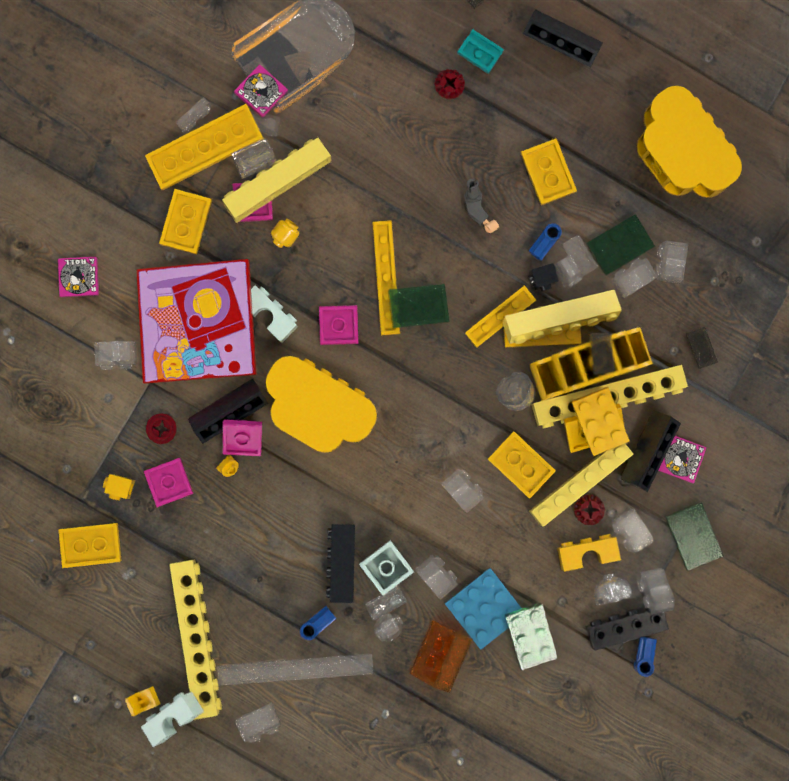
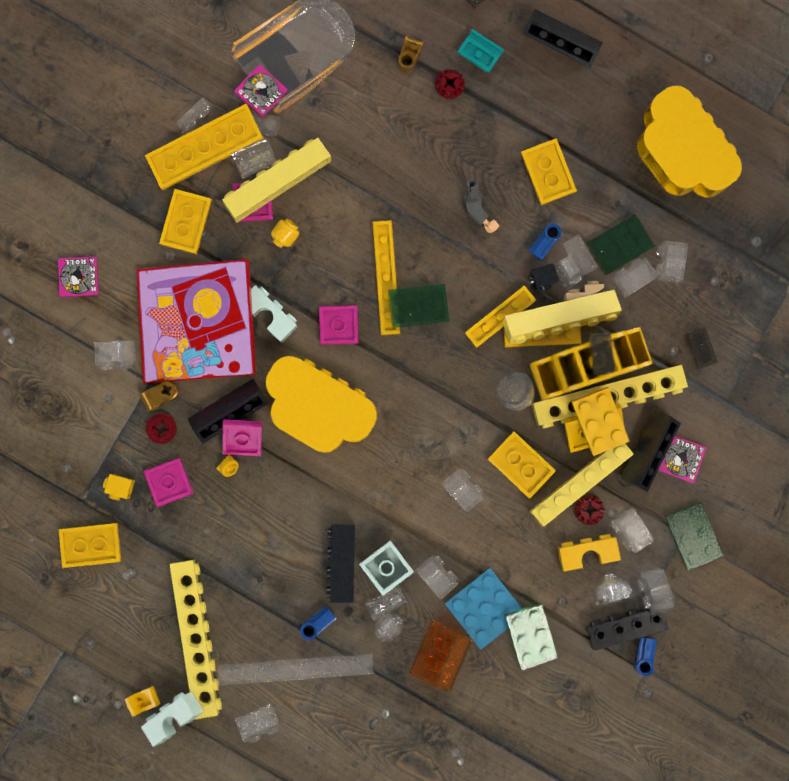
none -> pearl gold piece [139,382,179,412]
none -> pearl gold piece [398,34,425,74]
none -> tan slope [564,281,604,301]

